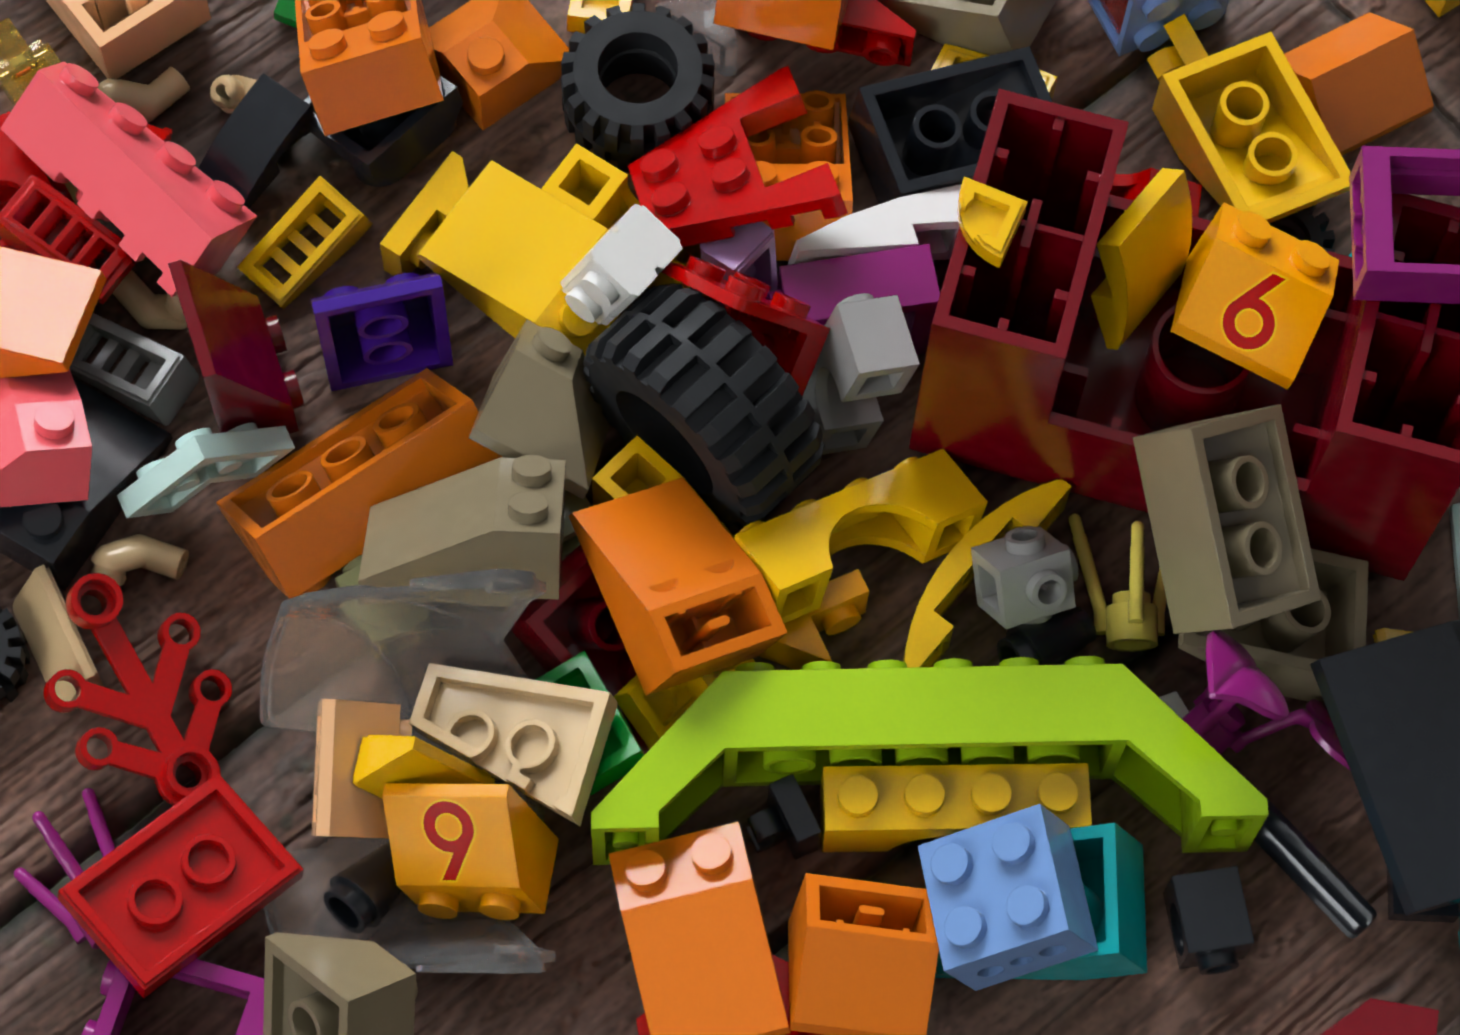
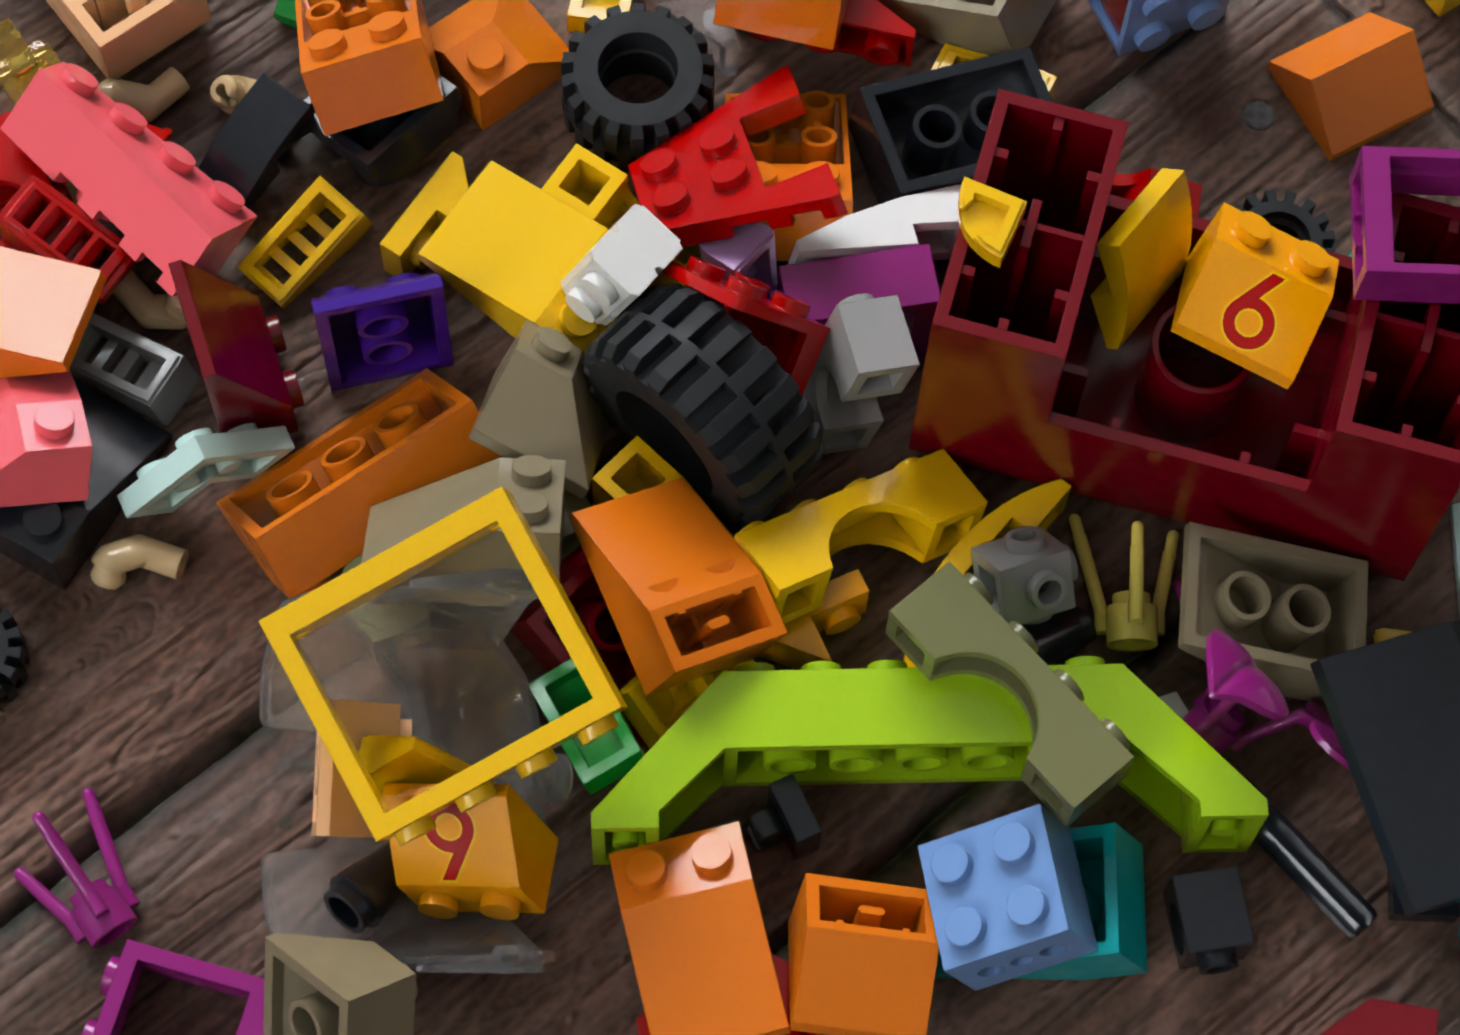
tan slope [13,565,104,709] -> none
red plant [43,573,232,806] -> none
red tile [58,773,304,998] -> none
tan wing [409,663,618,826] -> none
yellow arch [820,763,1092,852] -> none
dark tan slope [1133,404,1321,634] -> none
yellow tile [1147,13,1208,82] -> none
yellow slope [1152,31,1351,223] -> none
none -> yellow window [258,486,628,847]
none -> olive arch [885,561,1134,828]

